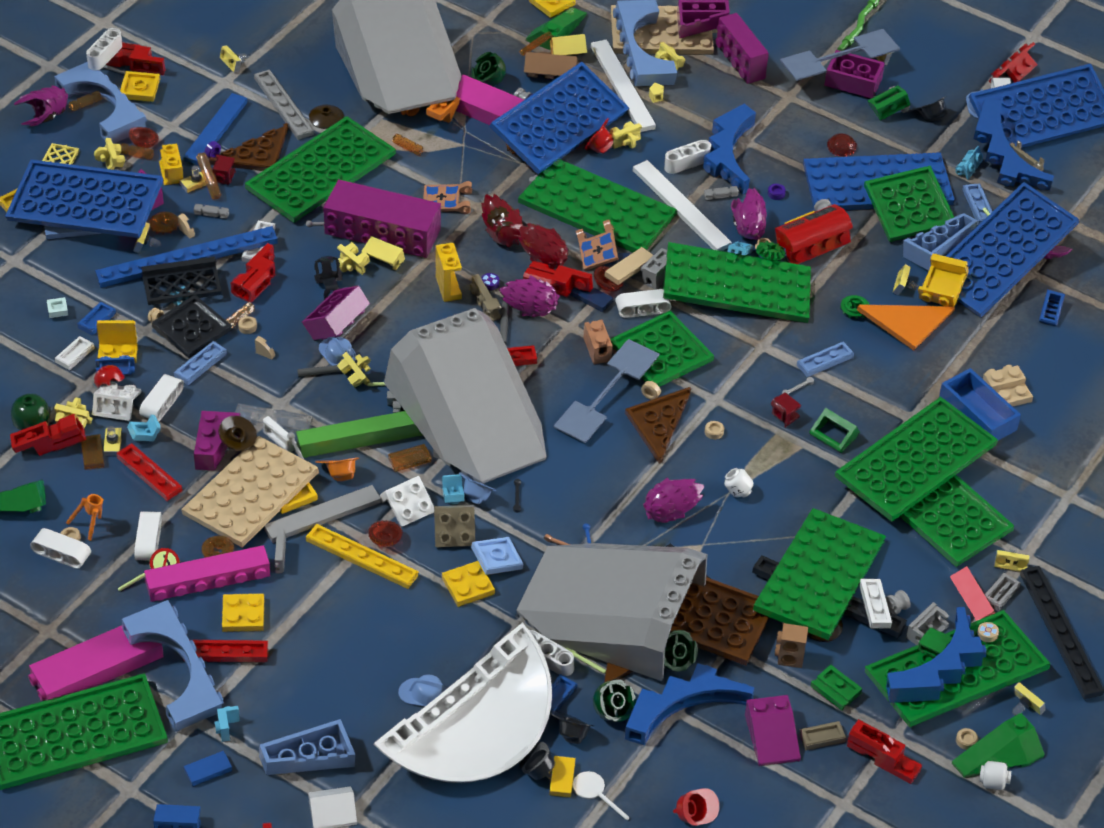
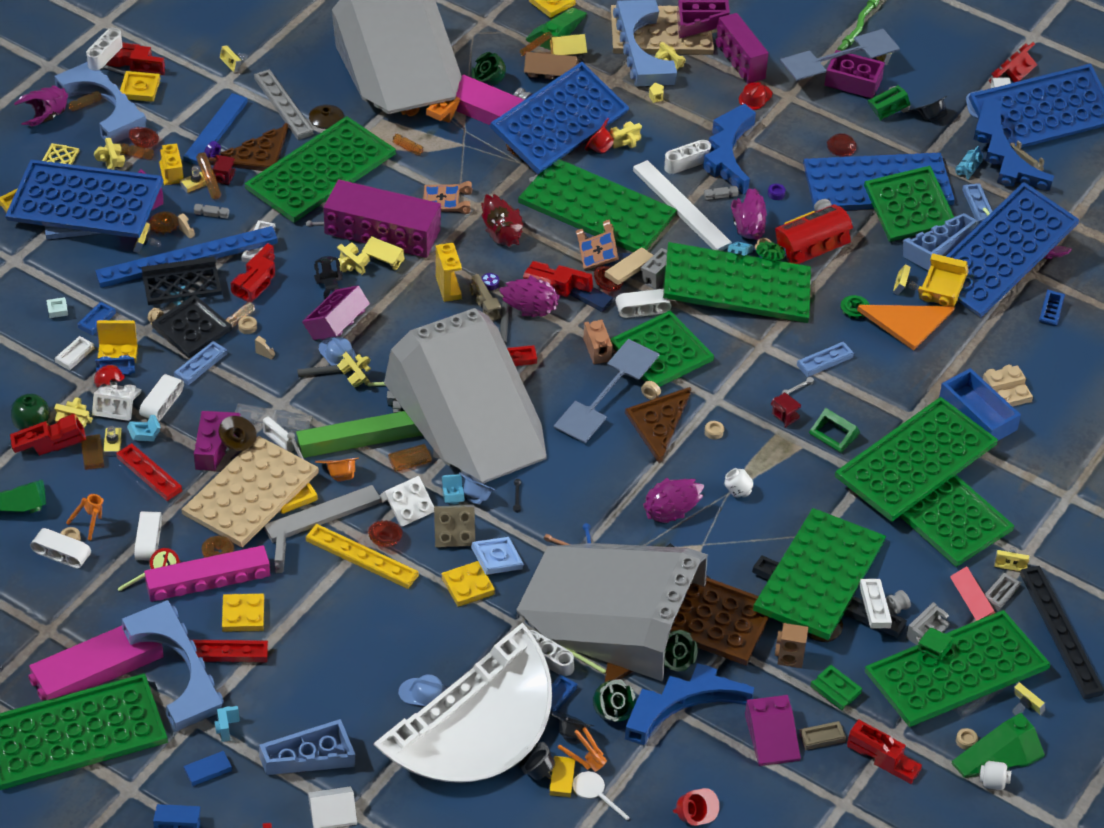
dark red head [518,223,568,269] -> none
white tile [591,39,656,132] -> none
blue arch [886,607,986,703] -> none
tan tile [977,622,999,642] -> none
none -> orange plant [558,727,607,772]
none -> red piece [739,82,772,110]

